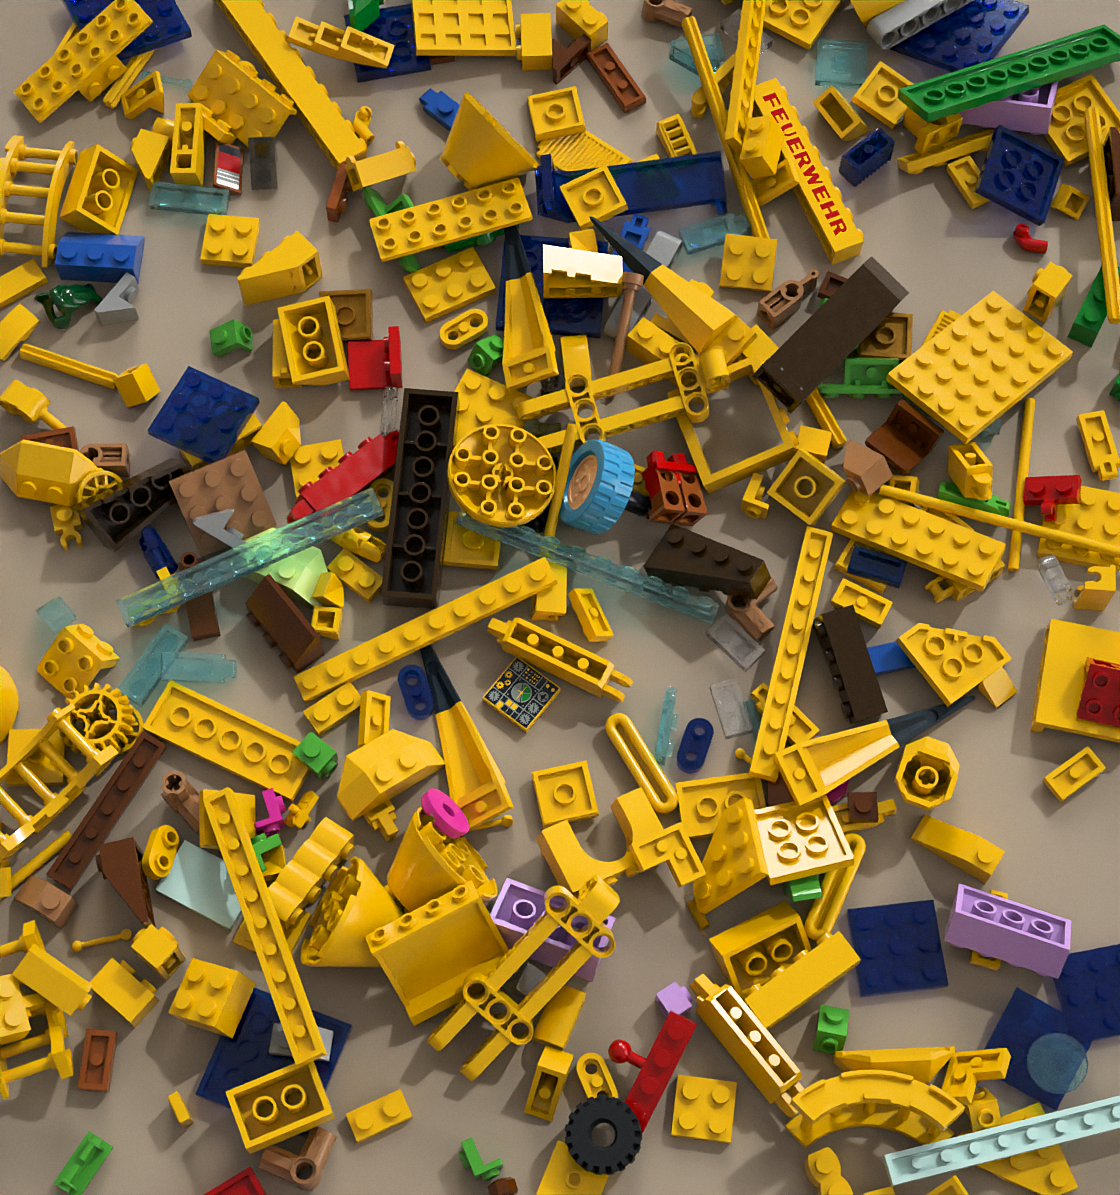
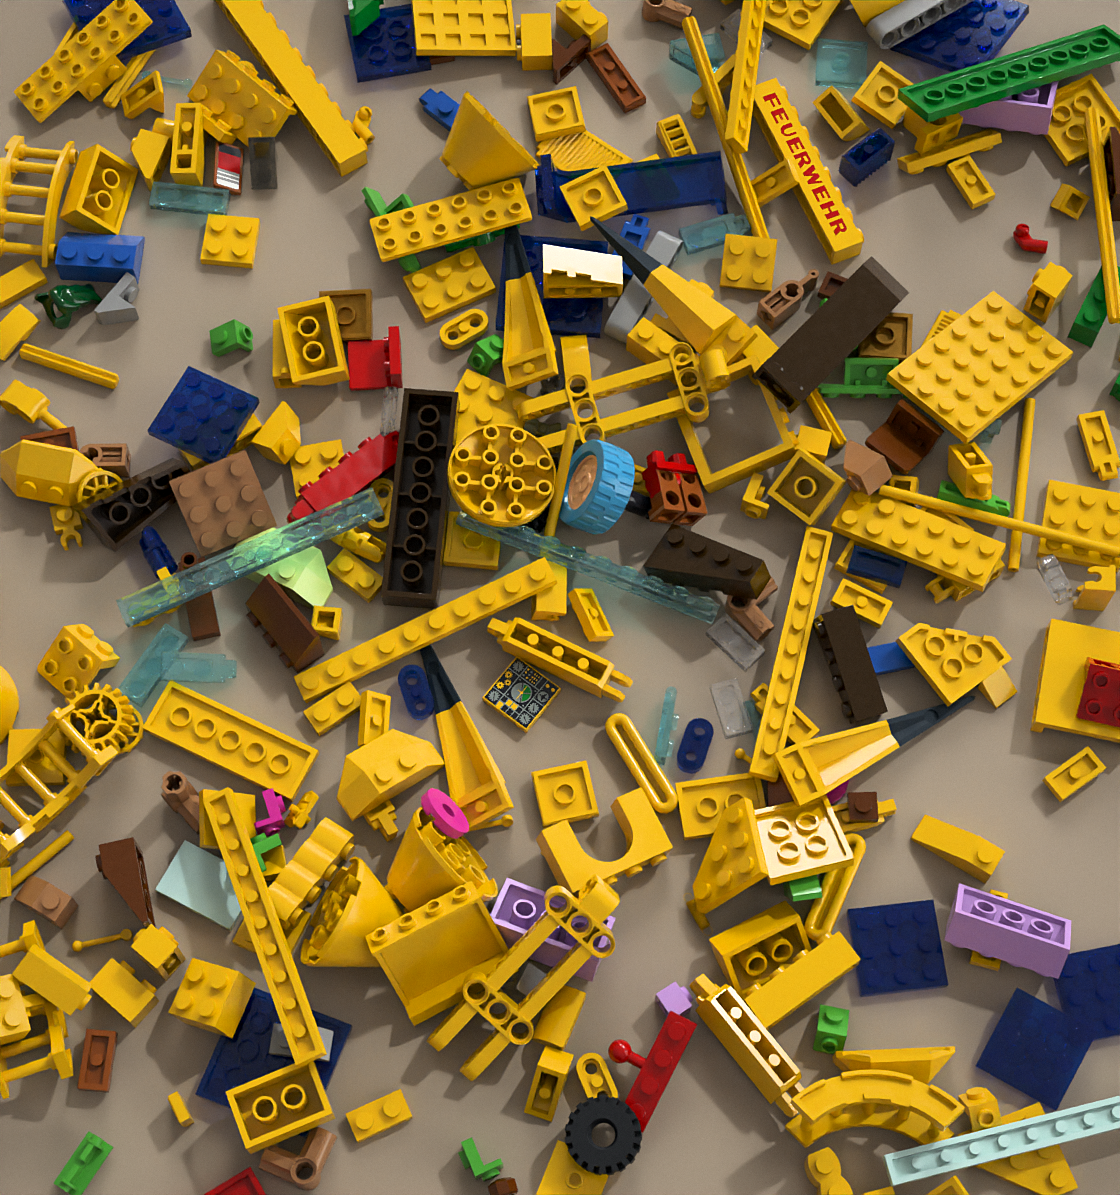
clear light blue tile [35,595,77,634] -> none
reddish brown plate [46,731,167,891] -> none
yellow panel [113,363,160,407] -> none
yellow plate [142,825,179,880] -> none
light grey slope [192,508,247,552] -> none
yellow slope [237,231,323,306] -> none
yellow slope [286,16,395,68] -> none
bright green bracket [292,732,338,780] -> none
yellow slope [311,572,344,609] -> none
dark orange plate [326,164,352,222] -> none
yellow brick [345,141,417,191] -> none
yellow slope [569,229,598,253] -> none
medium nougat piece [606,272,644,399] -> none
yellow plate [628,822,706,888] -> none
yellow plate [671,1075,737,1144] -> none
yellow brick [739,115,785,179] -> none
yellow brick [894,736,960,810] -> none
yellow plate [941,1048,1011,1105] -> none
clear blue plate [974,125,1065,226] -> none
red plate [1023,475,1082,522] -> none
clear light blue tile [1026,1033,1088,1094] -> none

